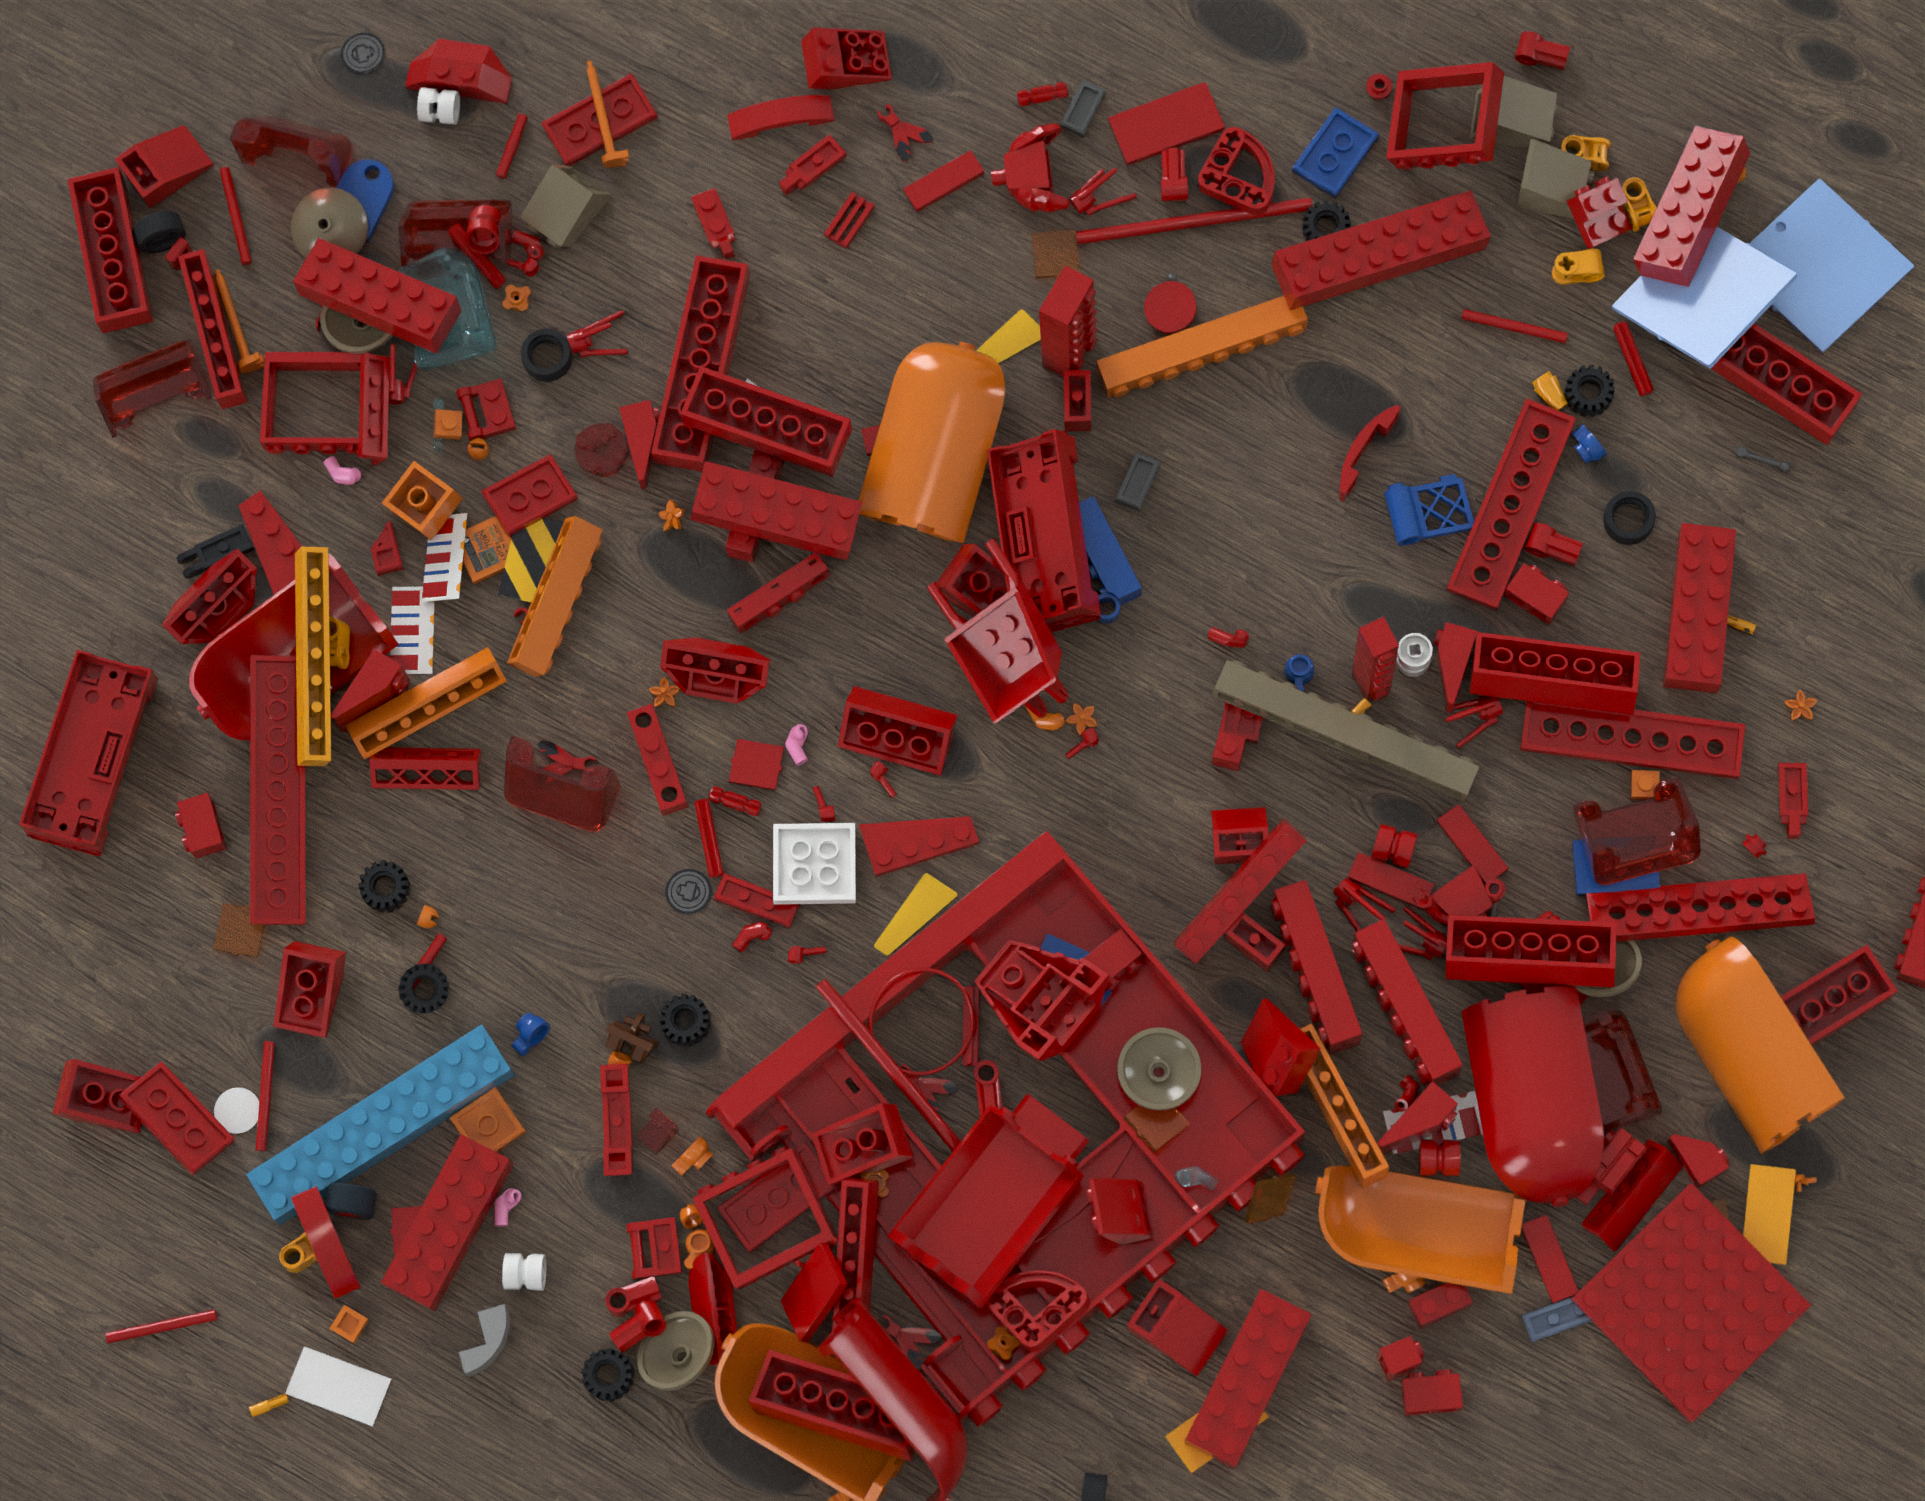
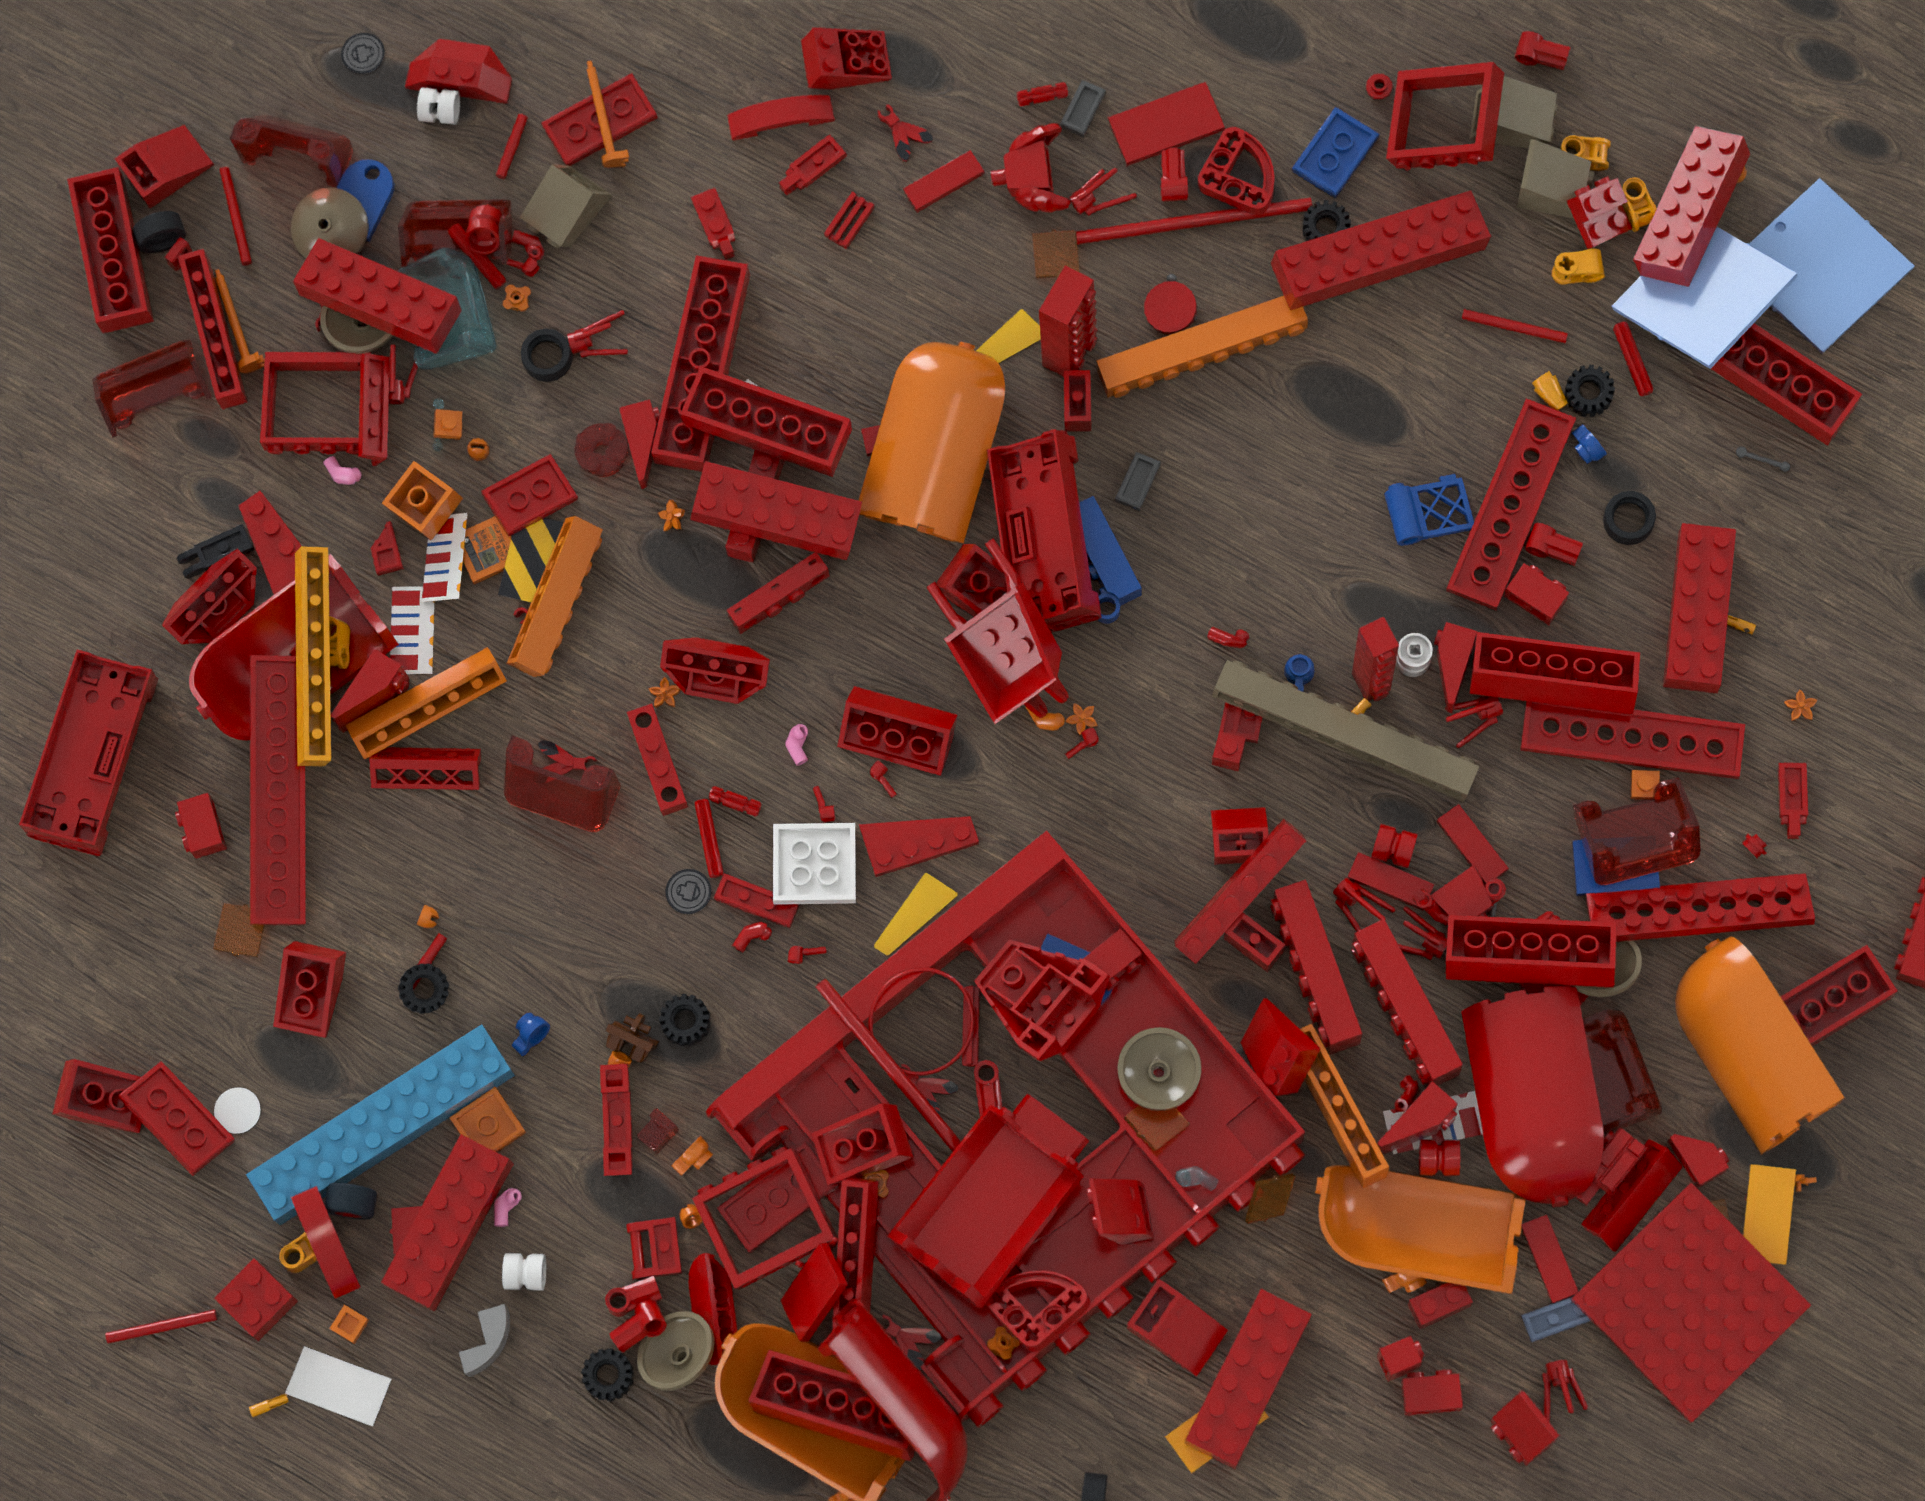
red bar [255,1041,275,1152] -> none
black tyre [358,860,410,913] -> none
red plate [456,378,516,441] -> none
orange piece [684,1229,716,1270] -> none
red piece [729,739,784,791] -> none
red slope [1339,405,1401,502] -> none
none -> red brick [214,1258,298,1341]
none -> red slope [1490,1390,1560,1466]
none -> red plant [1542,1360,1588,1423]

